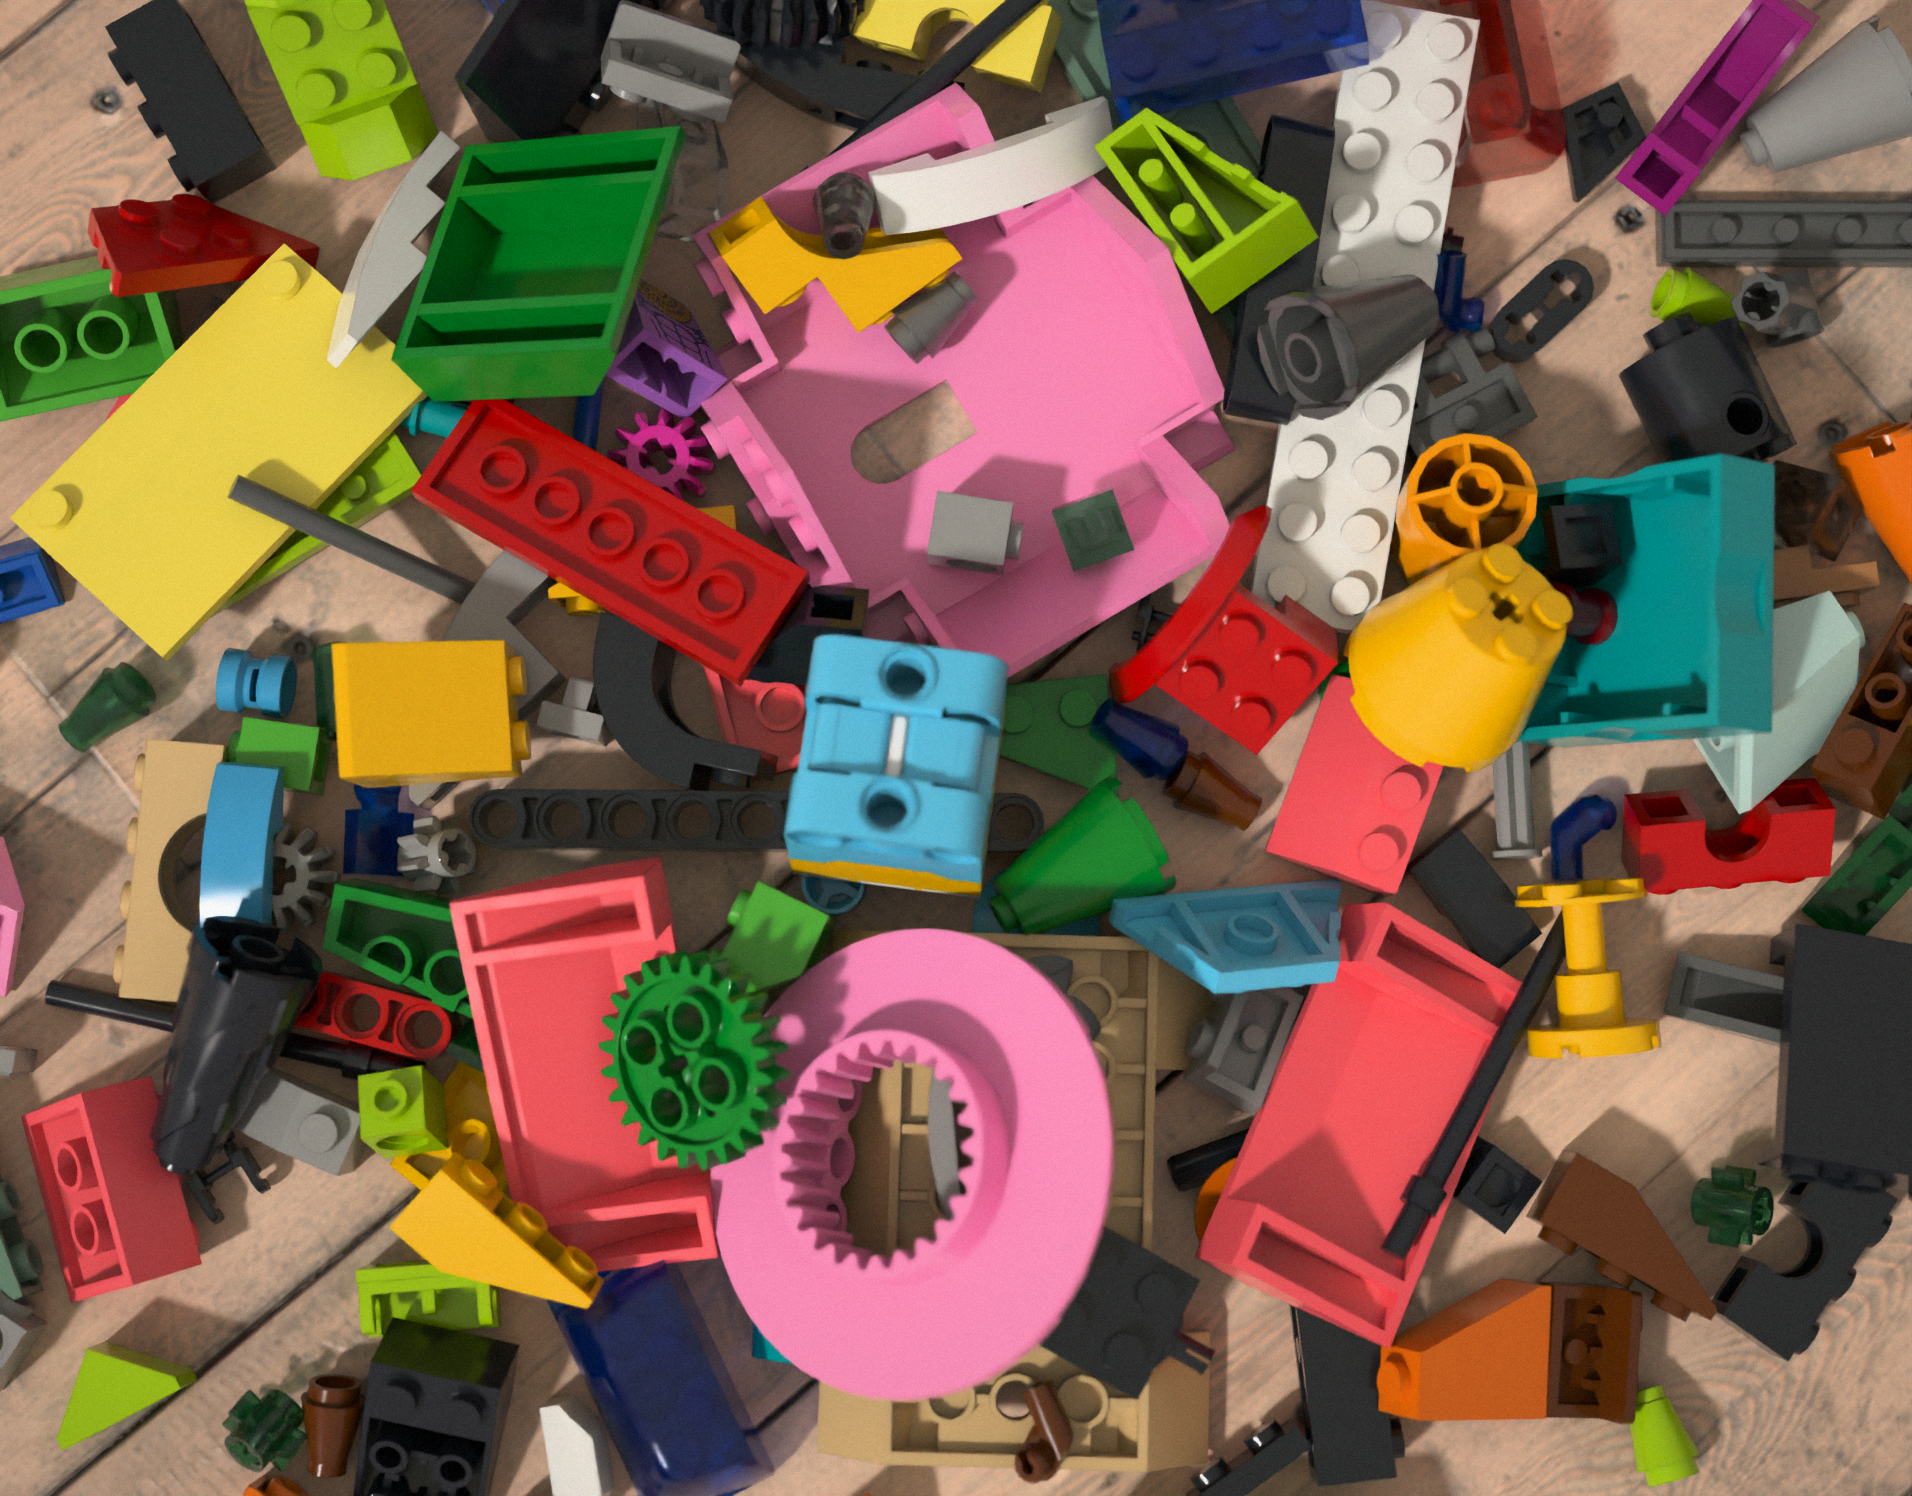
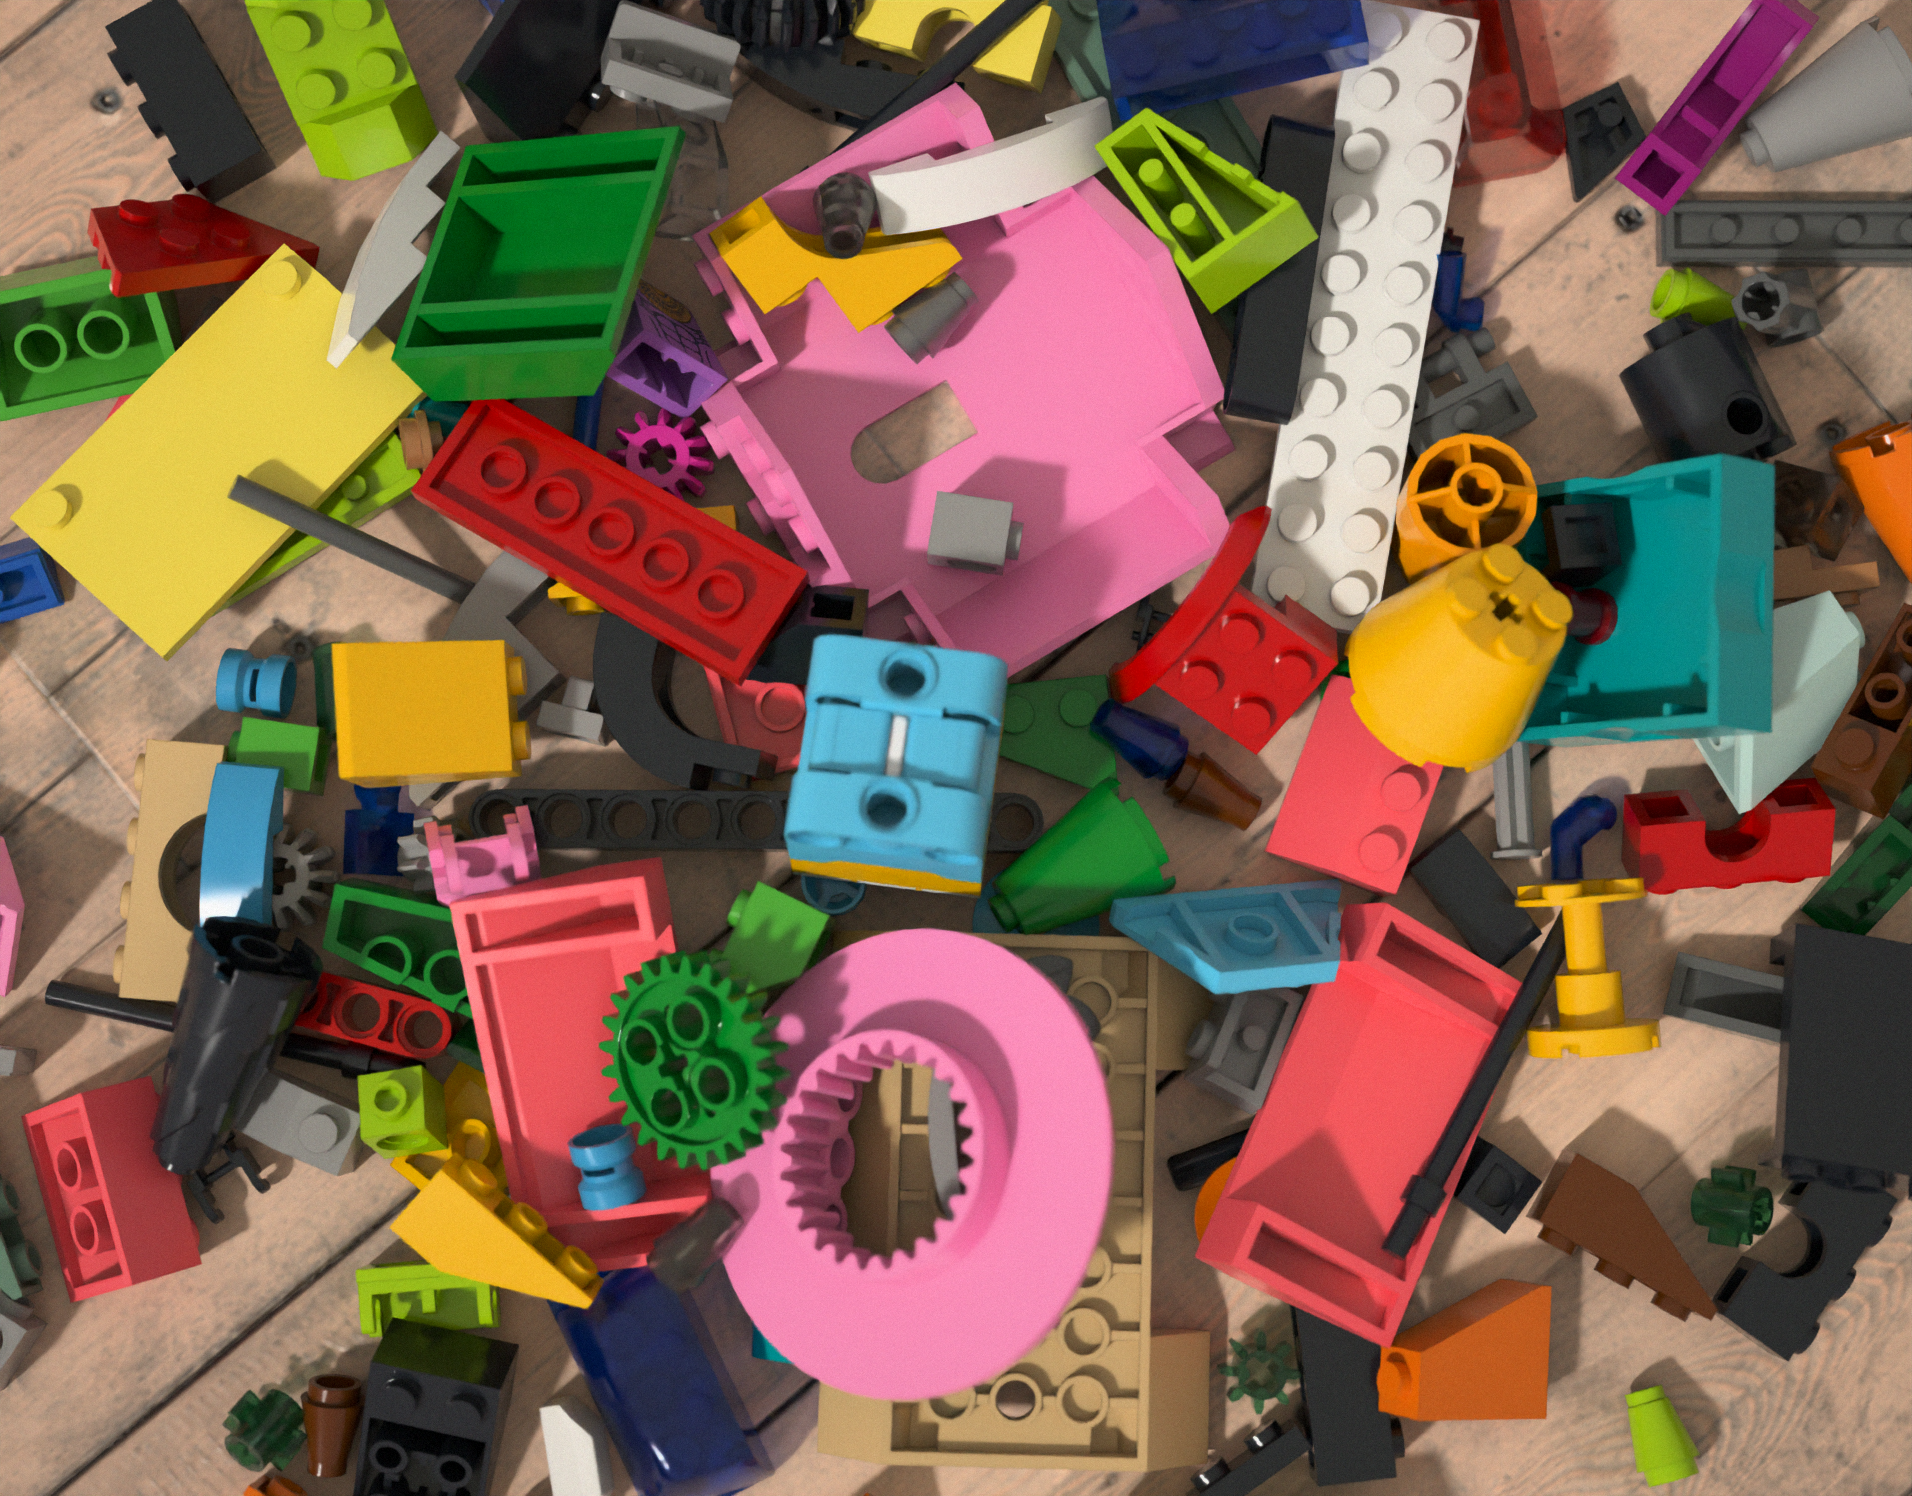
lime slope [57,1341,198,1451] -> none
clear green cone [58,662,157,753] -> none
reddish brown arm [1014,1378,1074,1484] -> none
black plate [1038,1226,1215,1400] -> none
clear green tile [1052,486,1134,571] -> none
dark grey cone [1257,274,1439,420] -> none
black beam [1488,259,1594,364] -> none
reddish brown bracket [1539,1281,1643,1424] -> none
none -> medium nougat plate [399,409,443,472]
none -> bright pink piece [424,805,541,907]
none -> dark azure wheel [567,1124,647,1211]
none -> clear smoke cone [645,1195,744,1295]
none -> clear green gear [1217,1328,1301,1414]

